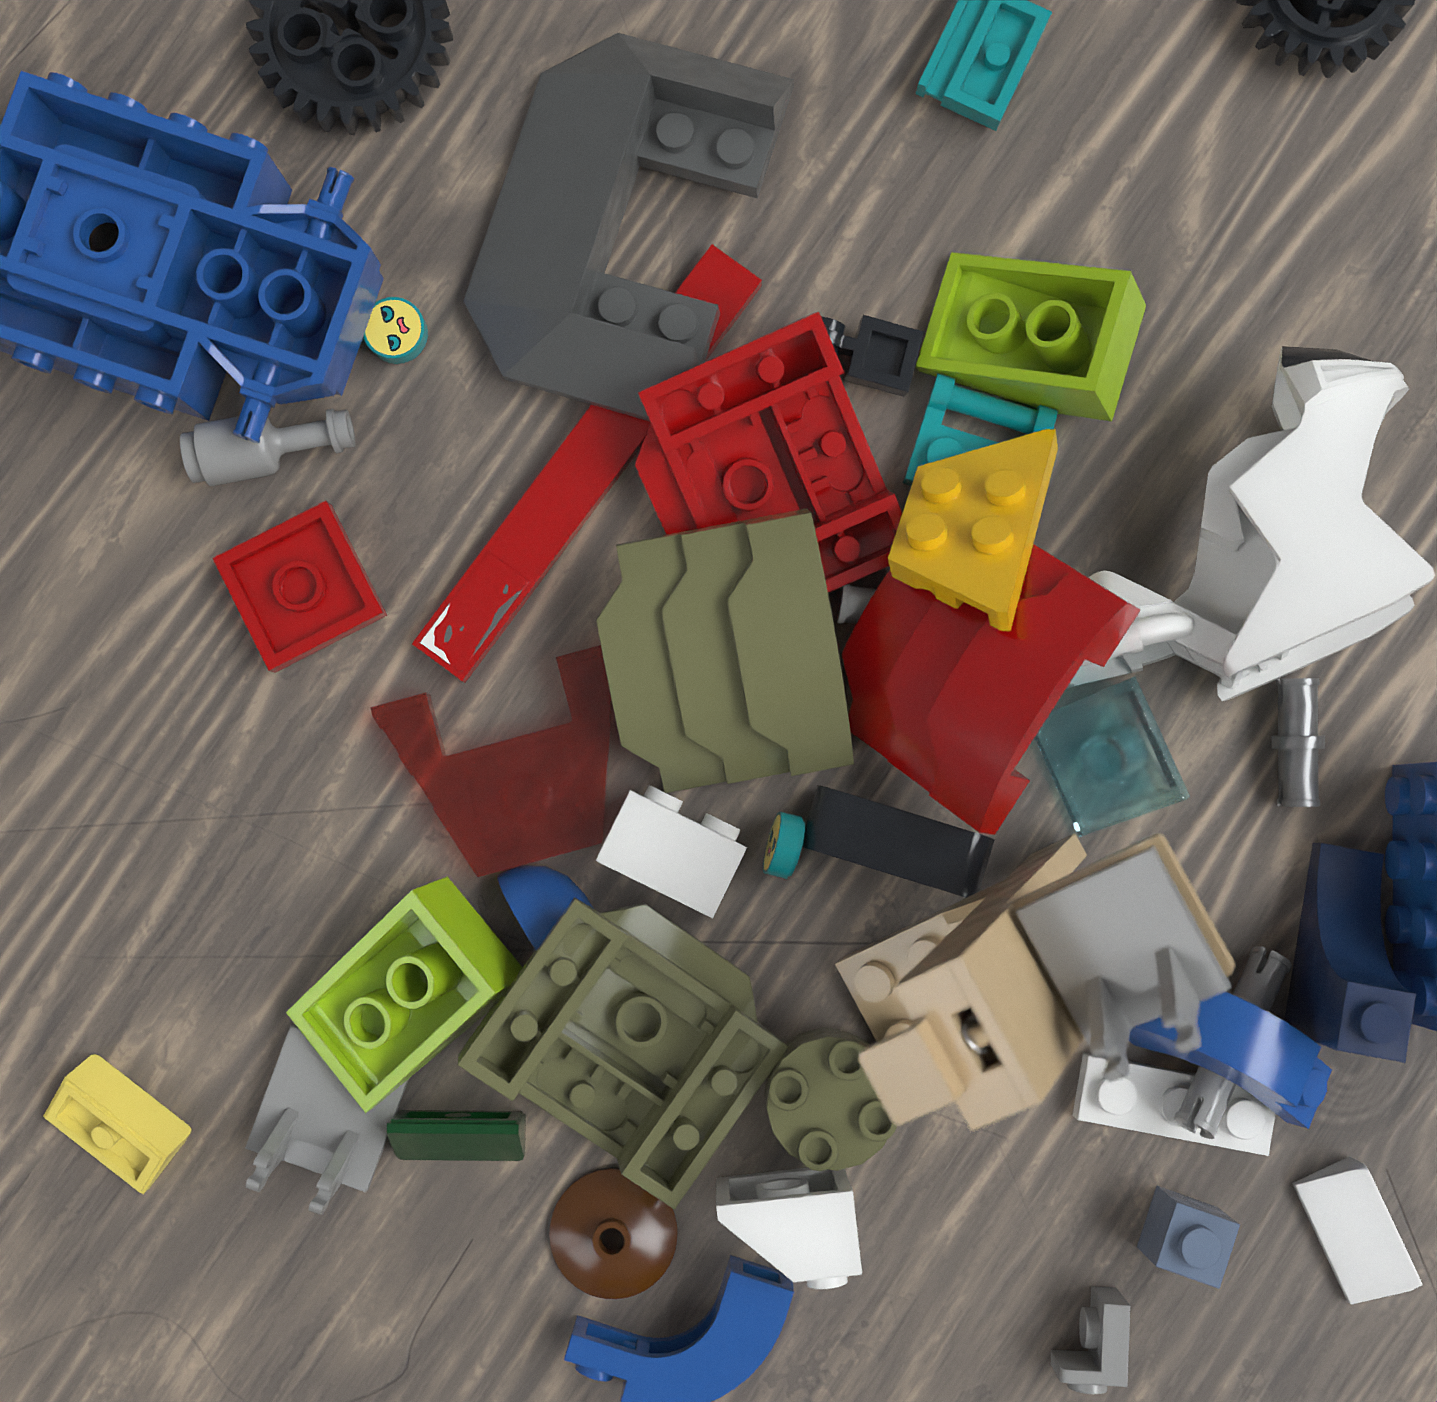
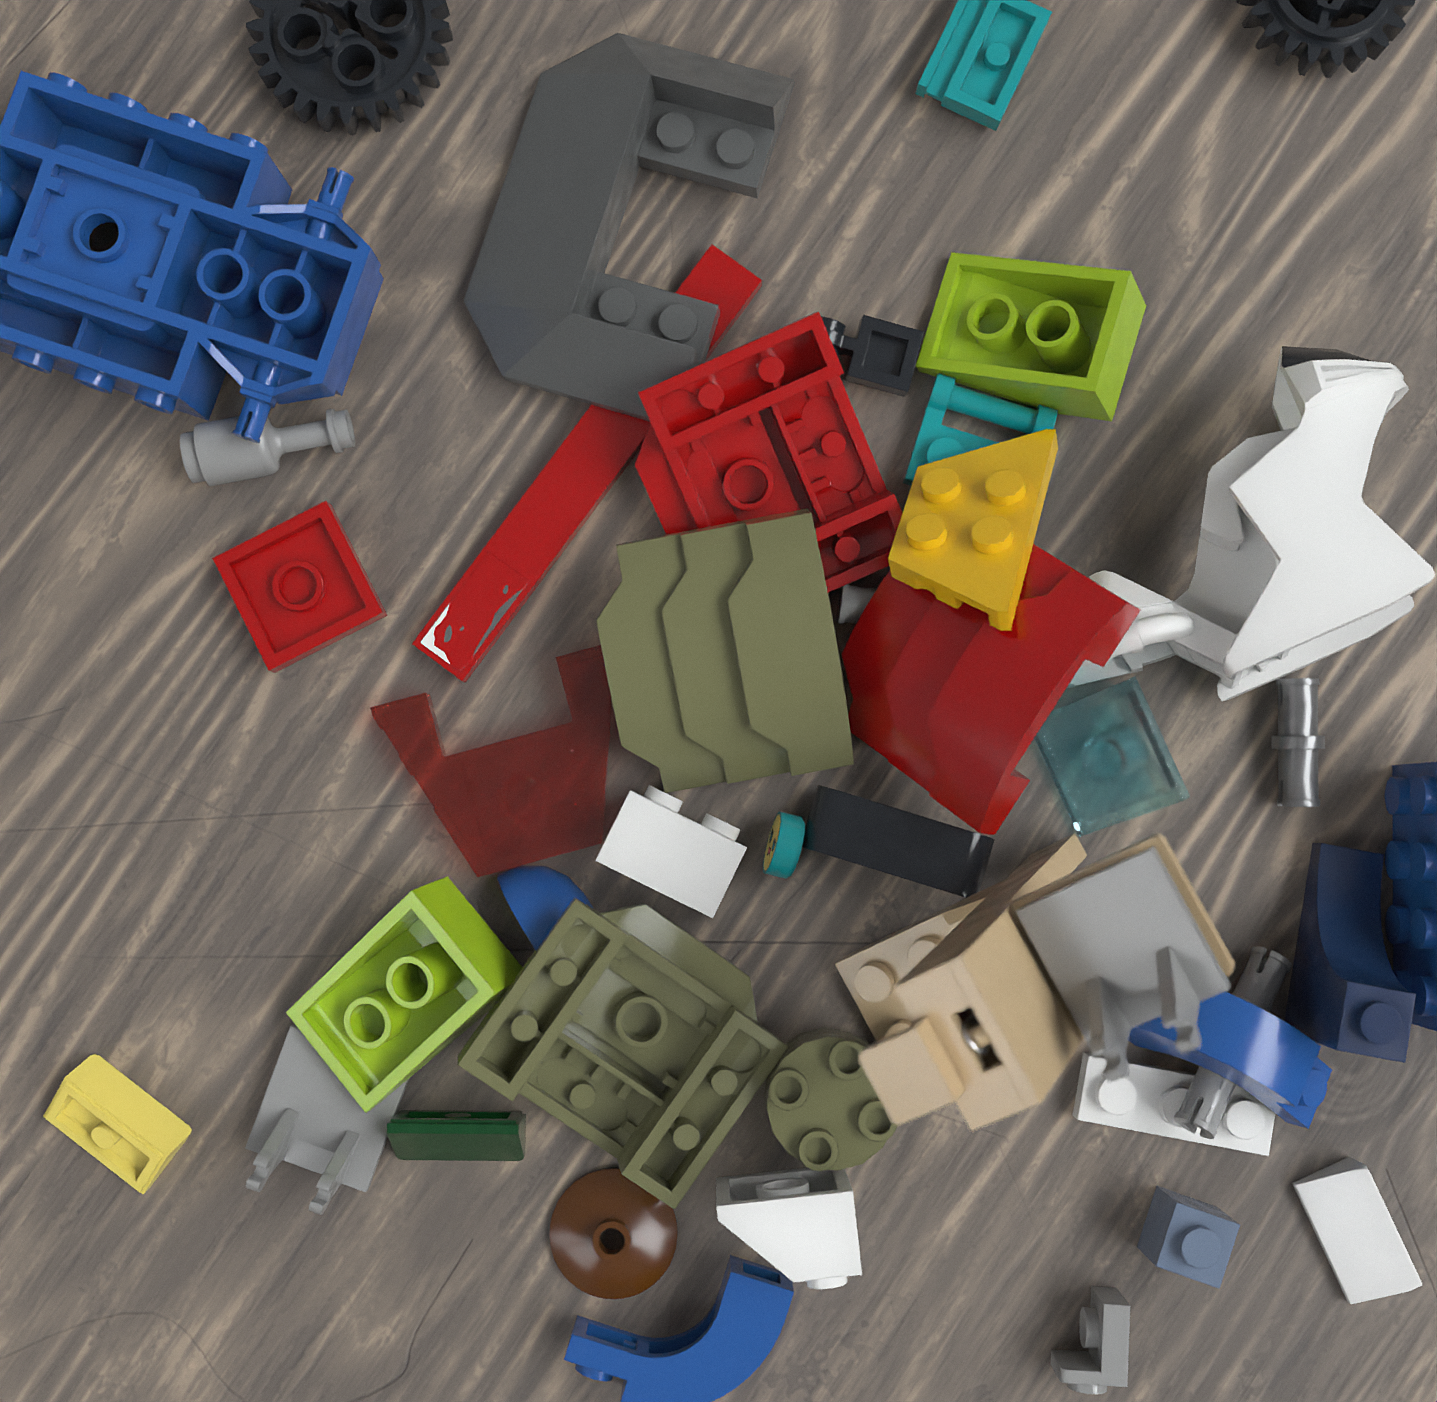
tile [363,297,428,364] -> none

